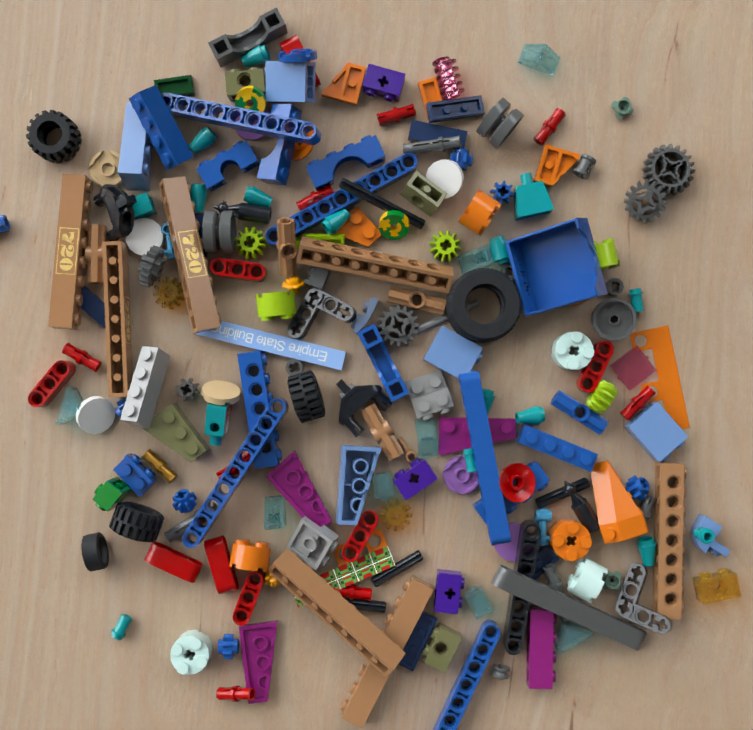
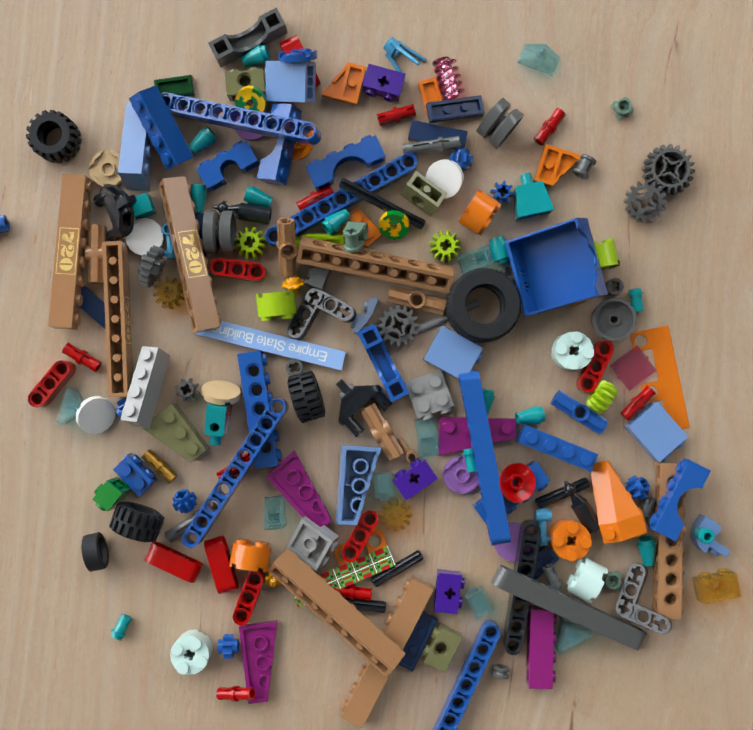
none -> sand green piece [343,221,369,253]
none -> dark azure plant [383,37,427,73]
none -> blue arch [649,458,711,541]

